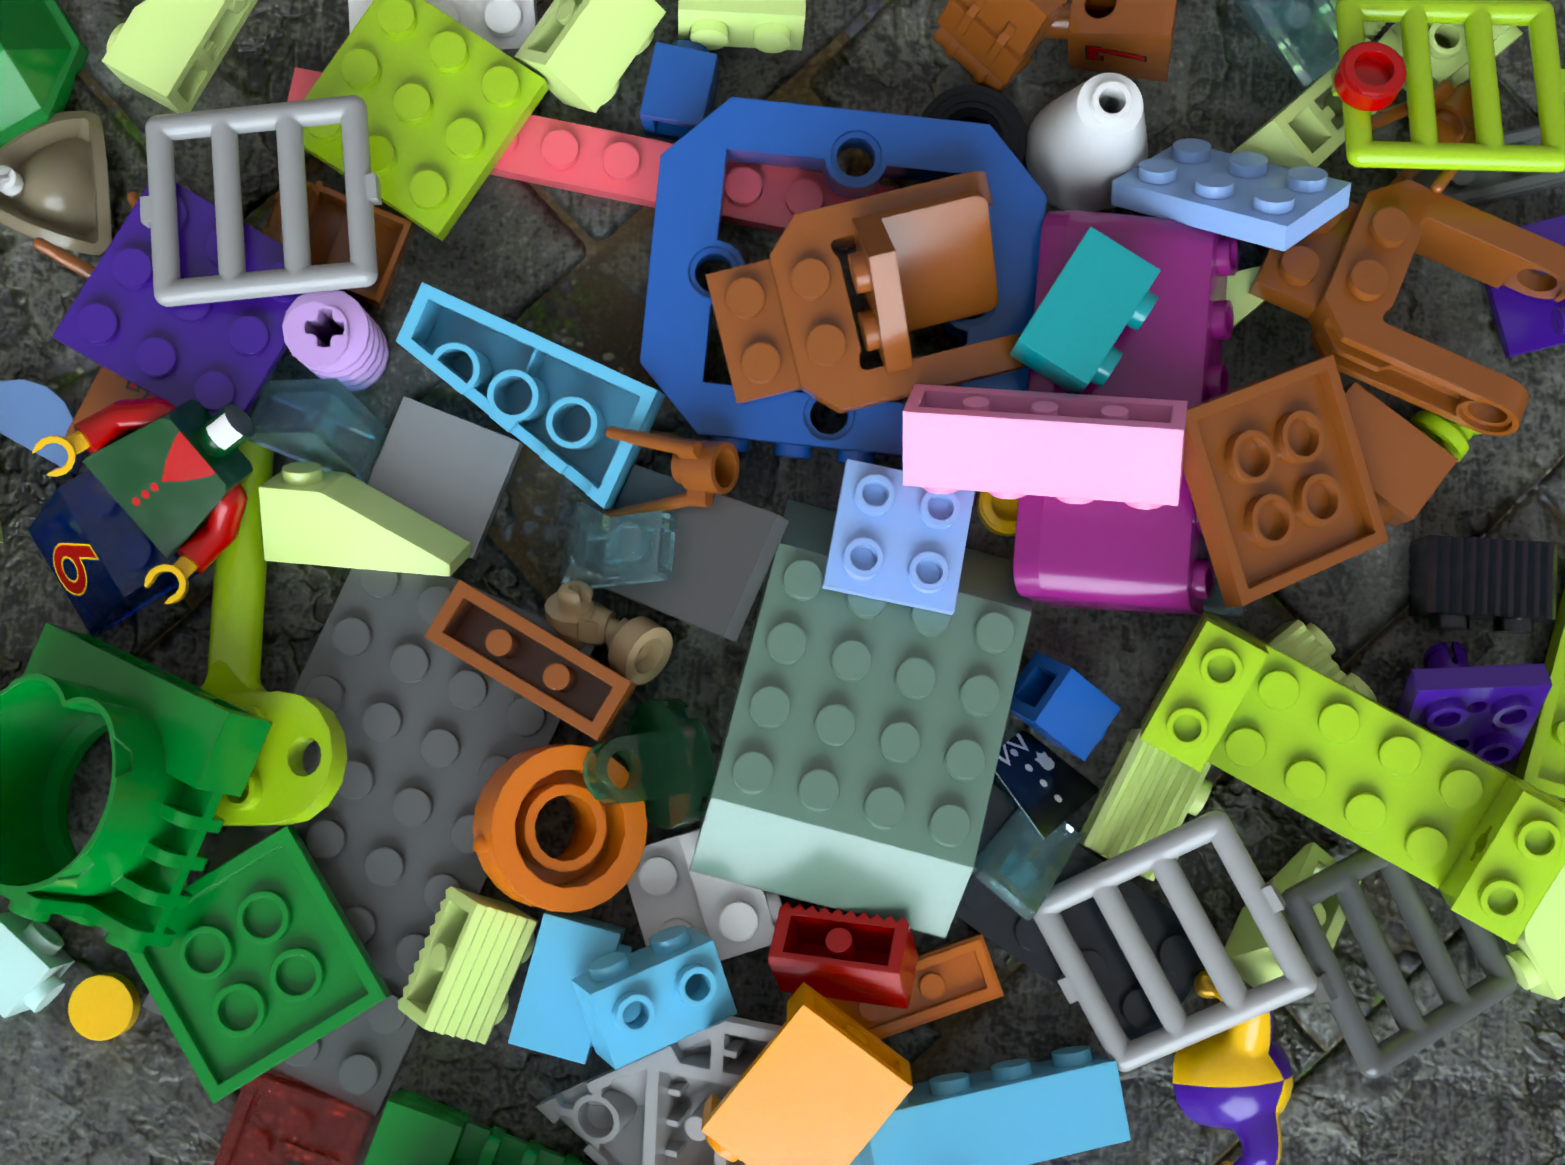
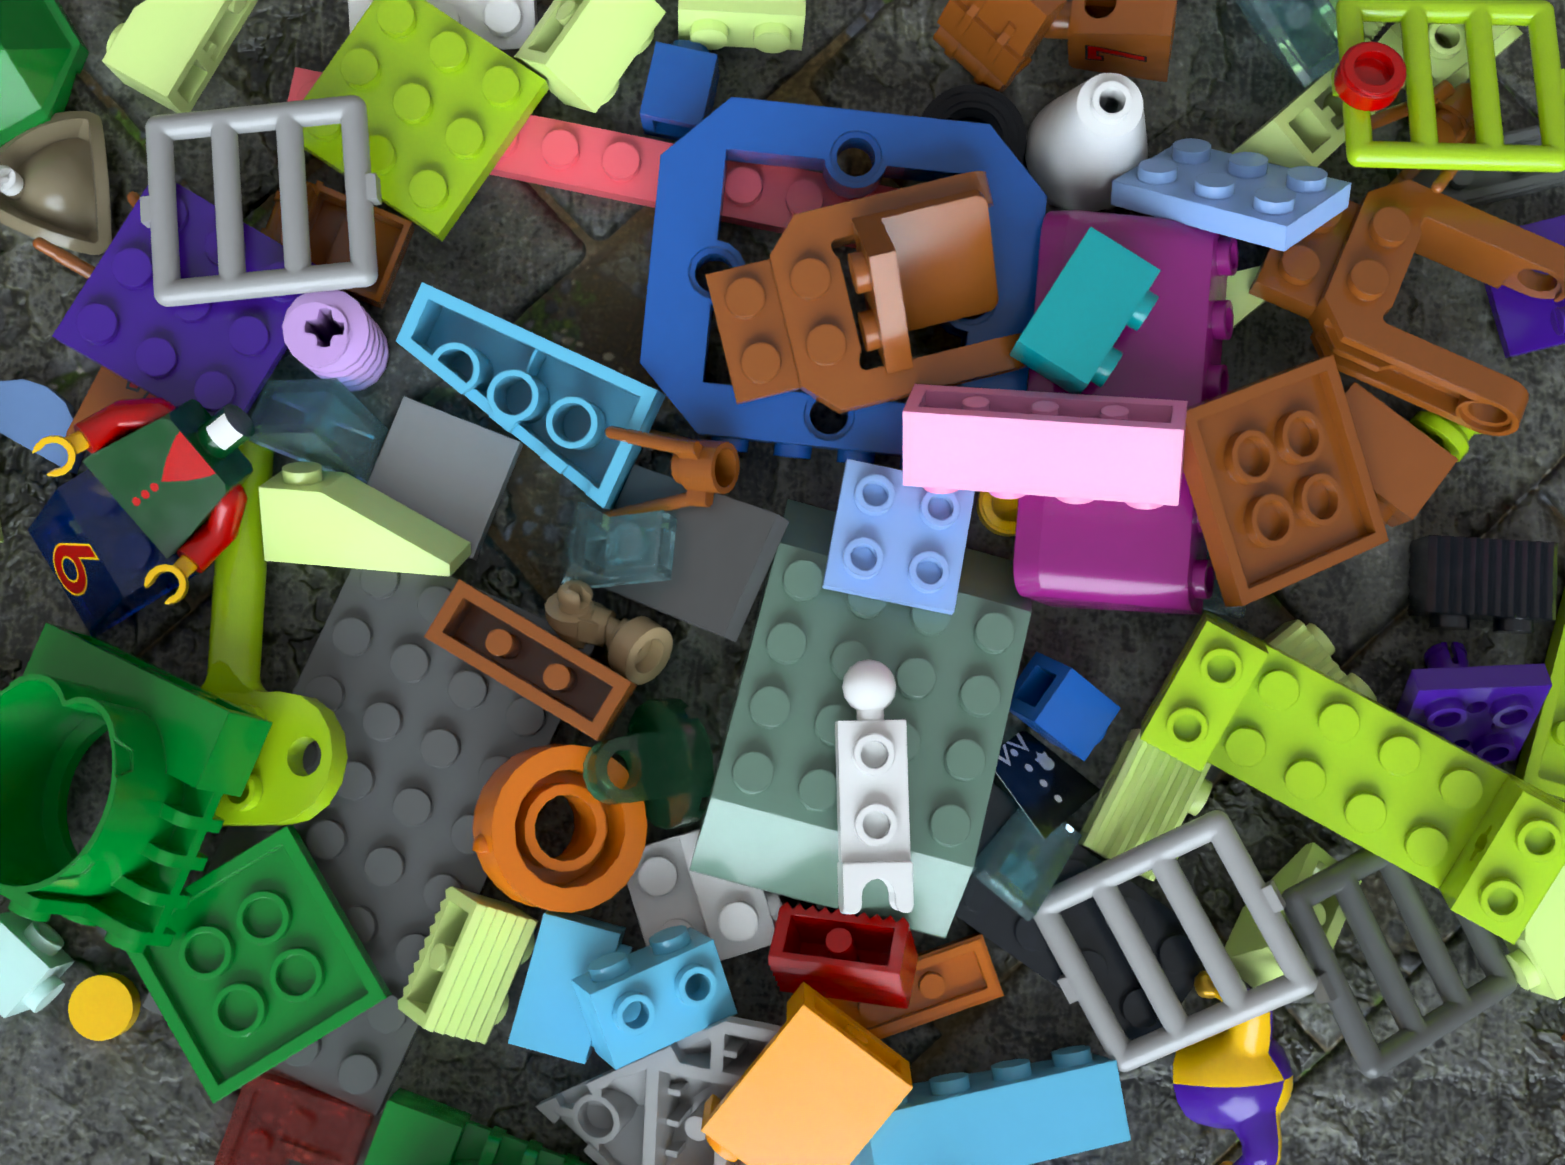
none -> white plate [835,659,914,914]

